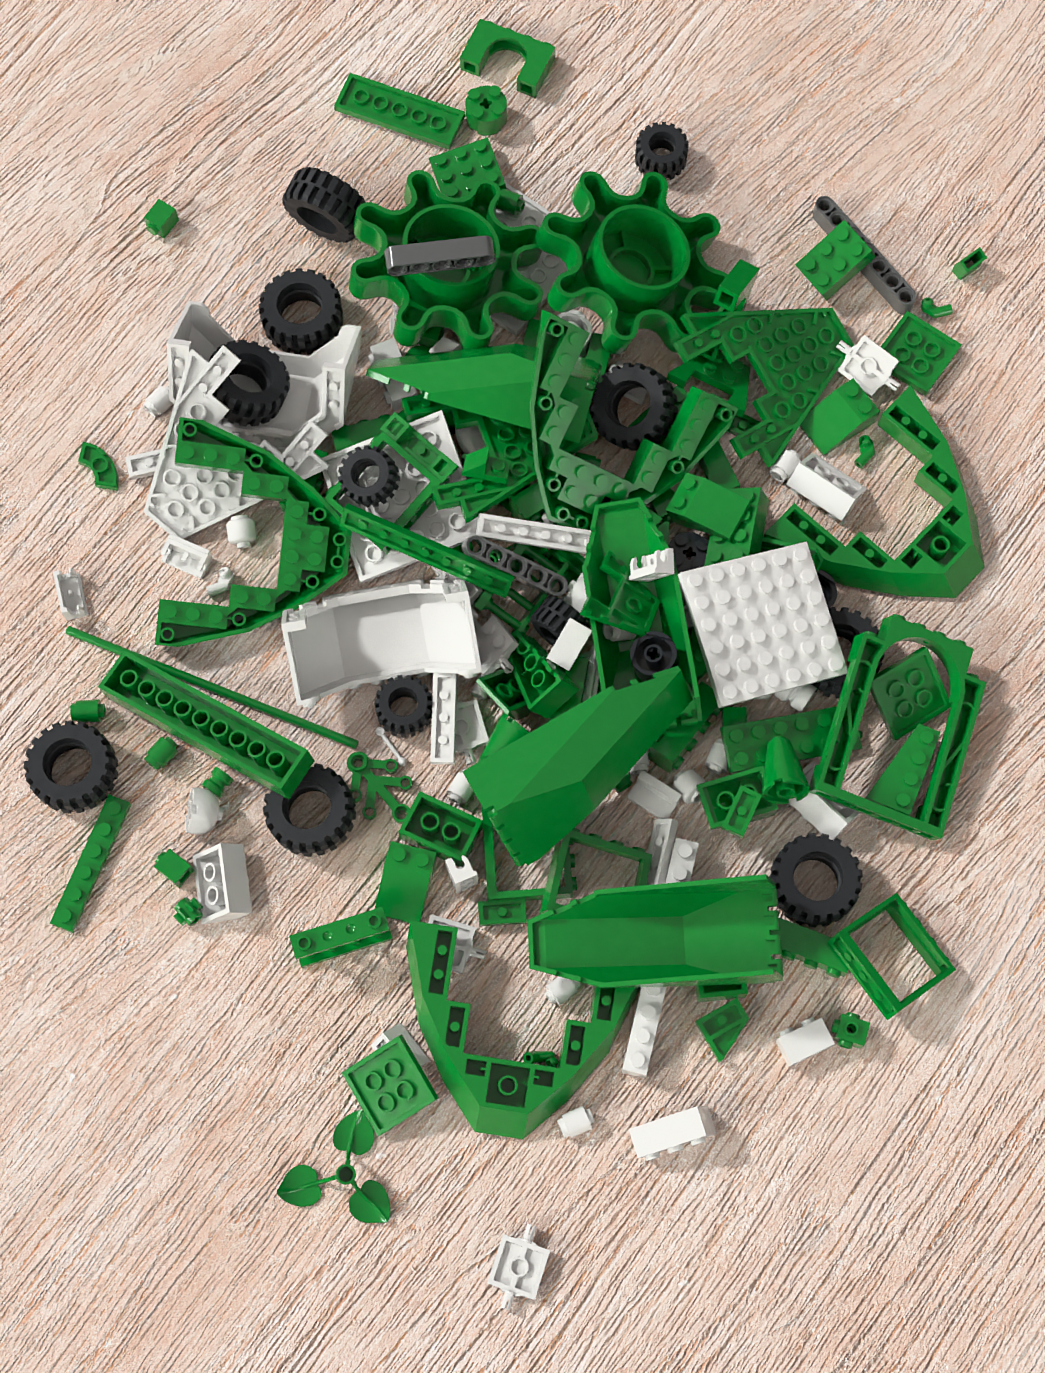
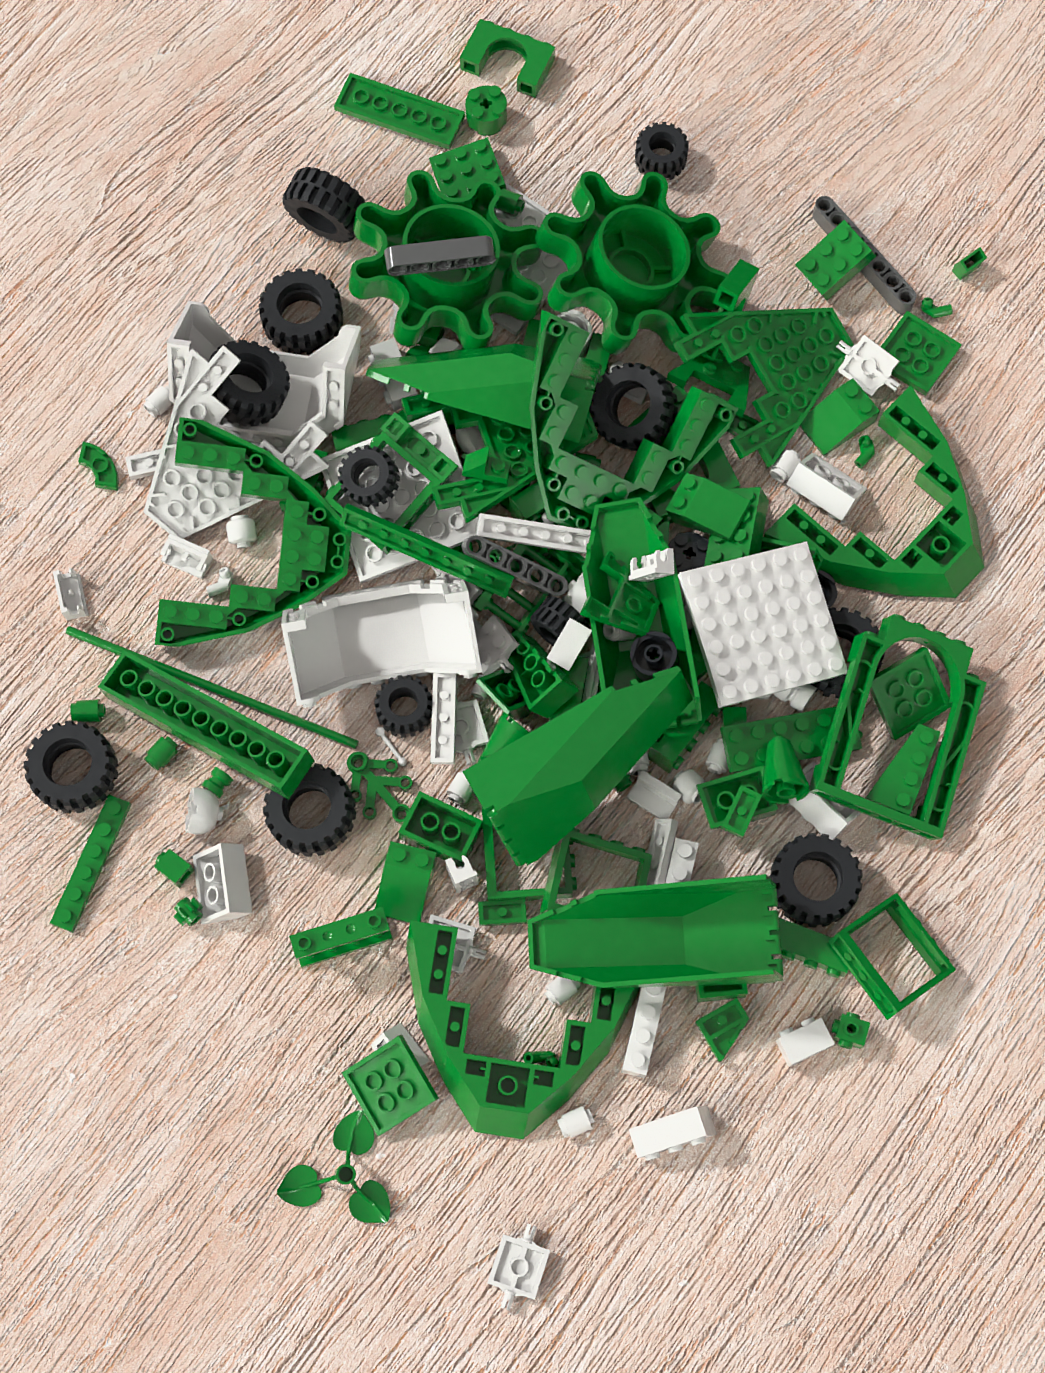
green brick [143,199,179,238] -> none

